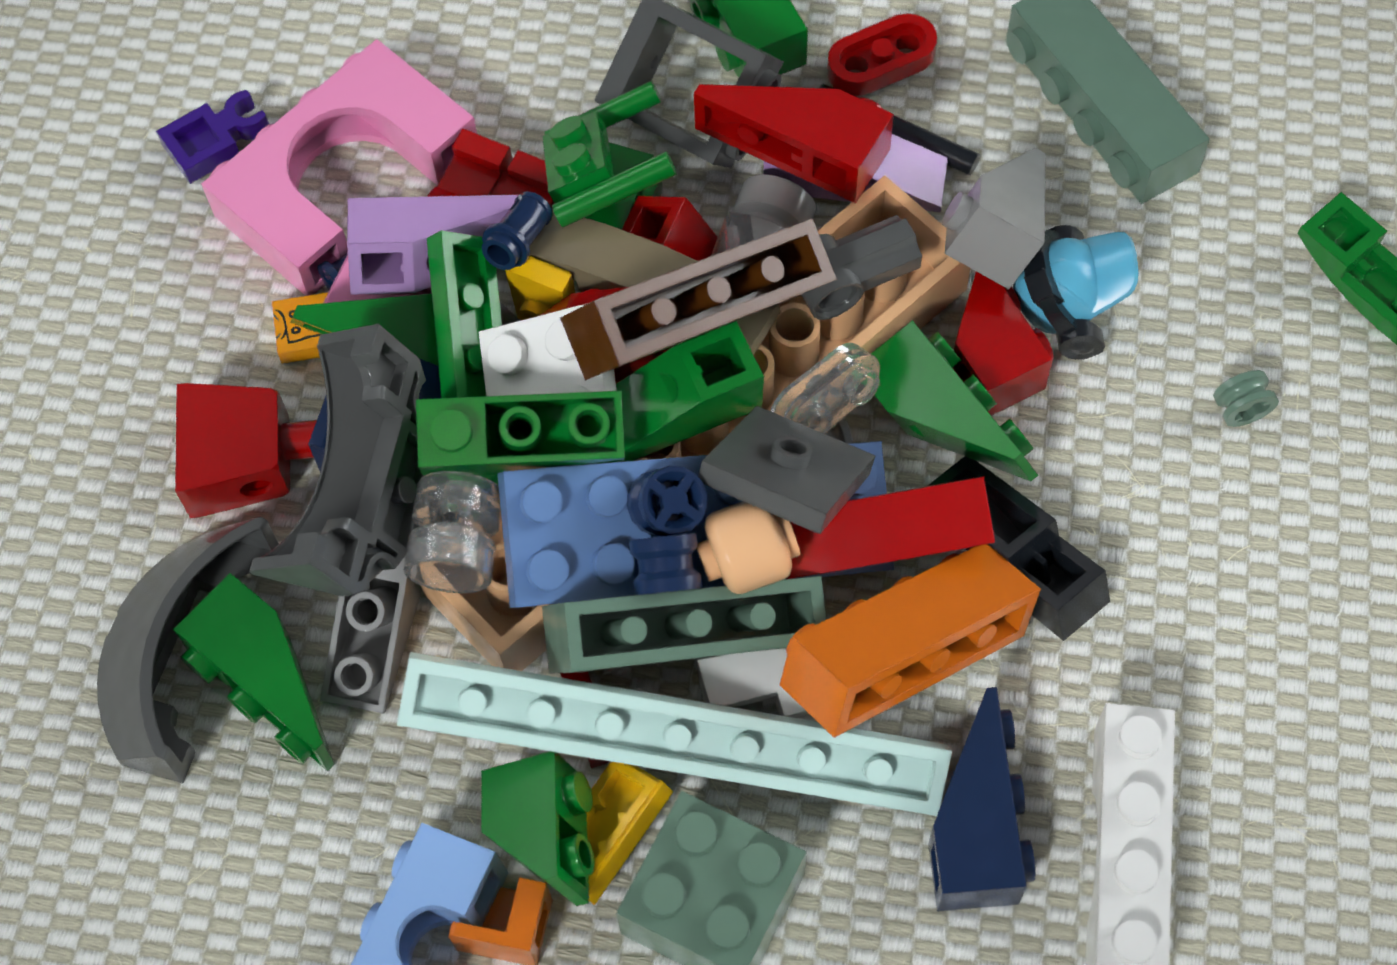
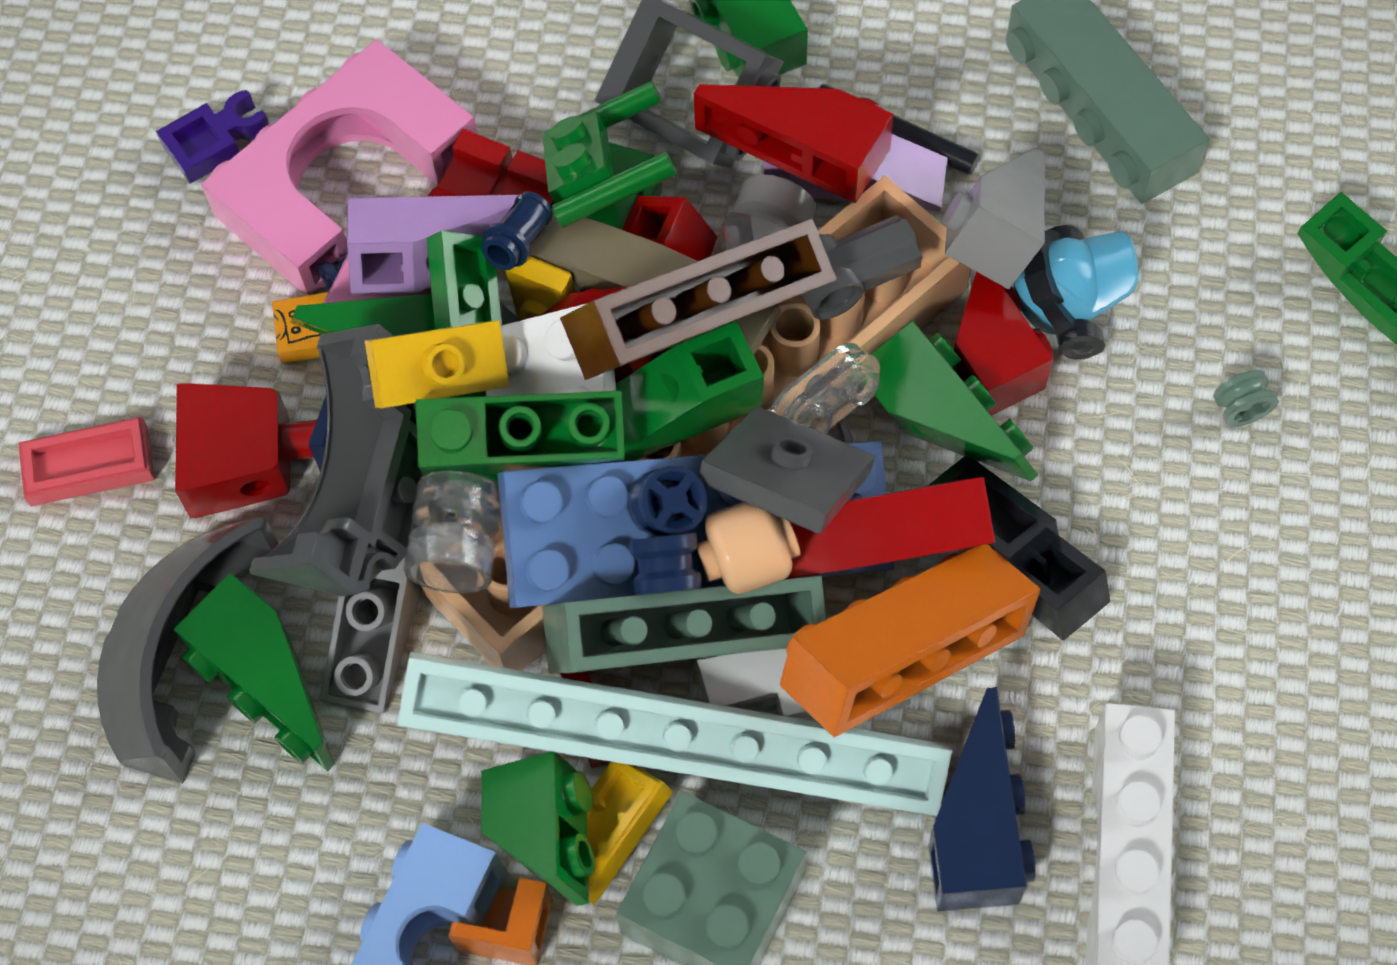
red plate [827,13,937,96] -> none
none -> coral tile [18,416,155,507]
none -> yellow plate [365,320,510,408]

